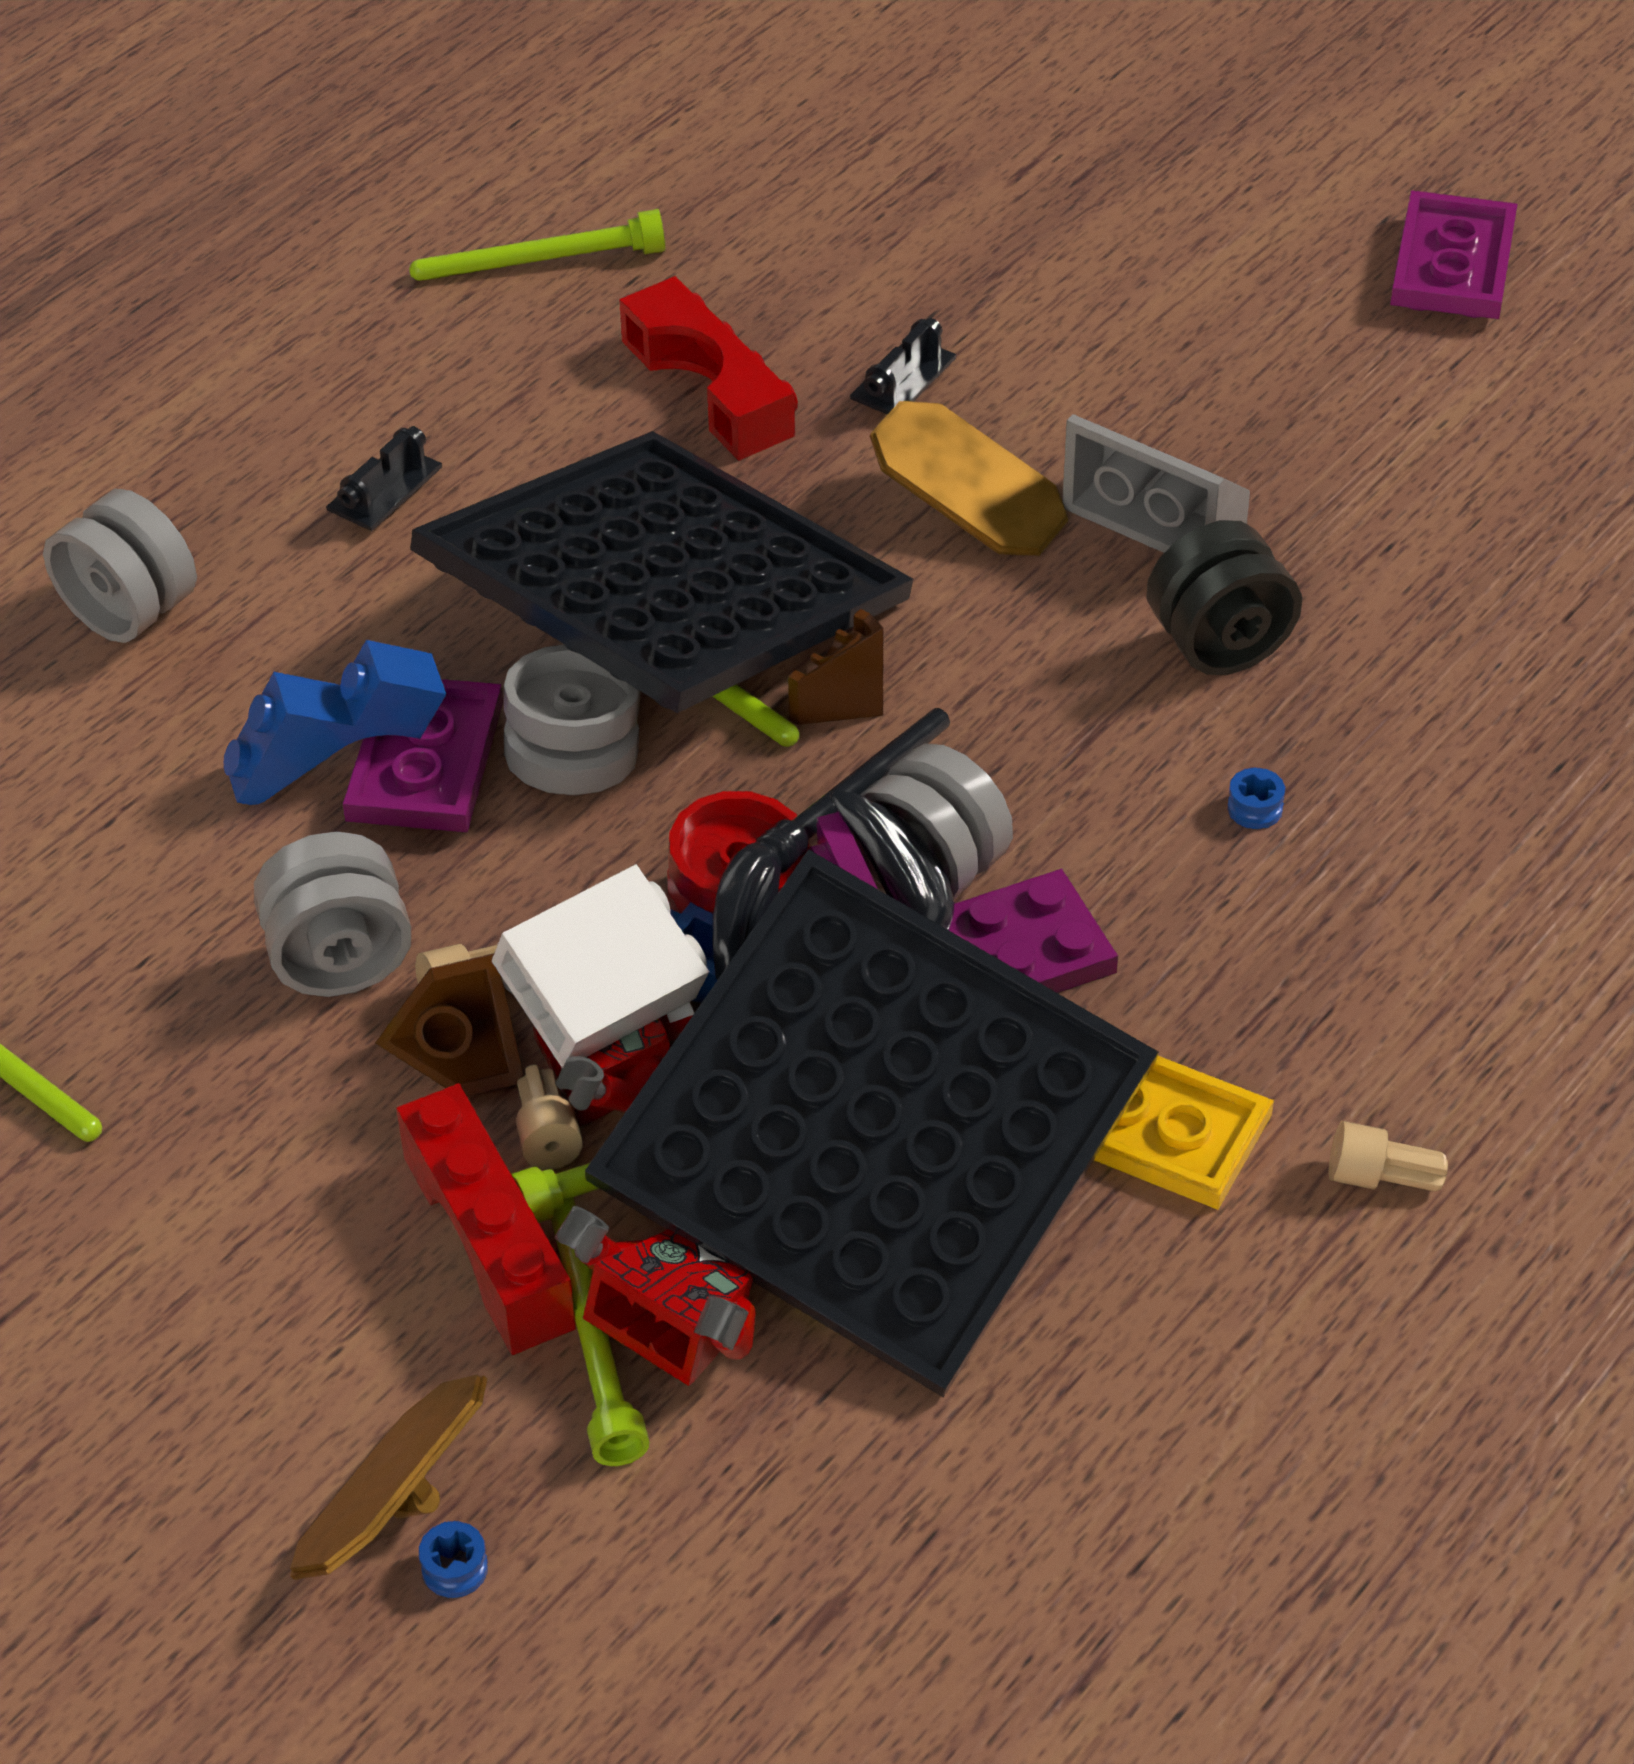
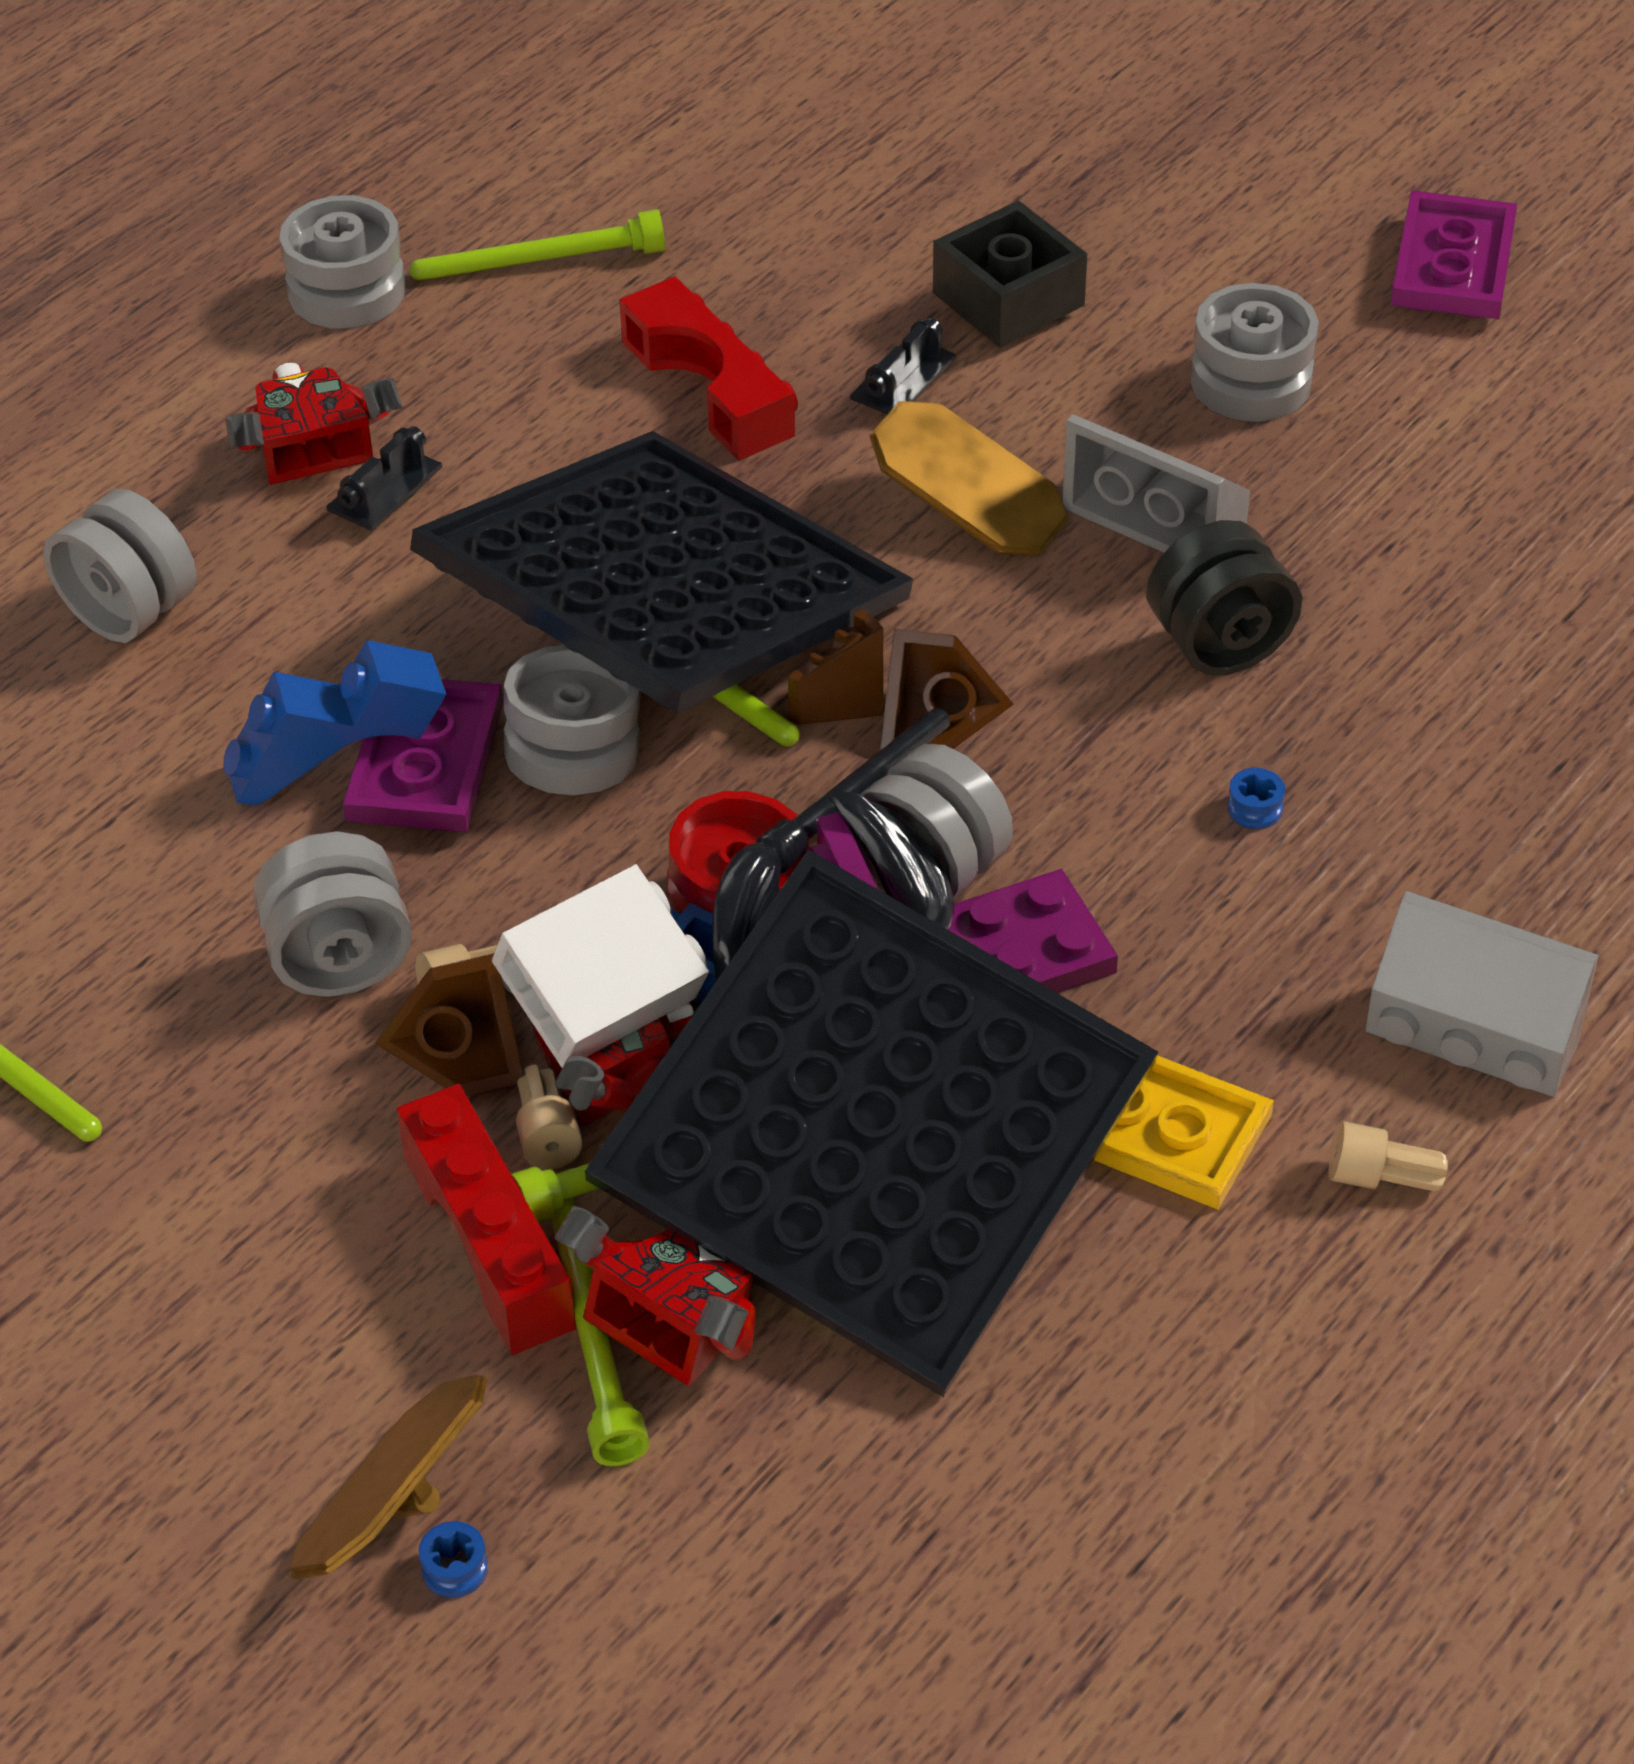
none -> red torso [225,363,403,485]
none -> light grey wheel [279,195,406,329]
none -> reddish brown slope [880,629,1014,750]
none -> pearl dark grey brick [933,200,1088,348]
none -> light grey wheel [1190,283,1319,422]
none -> light grey slope [1365,891,1599,1097]

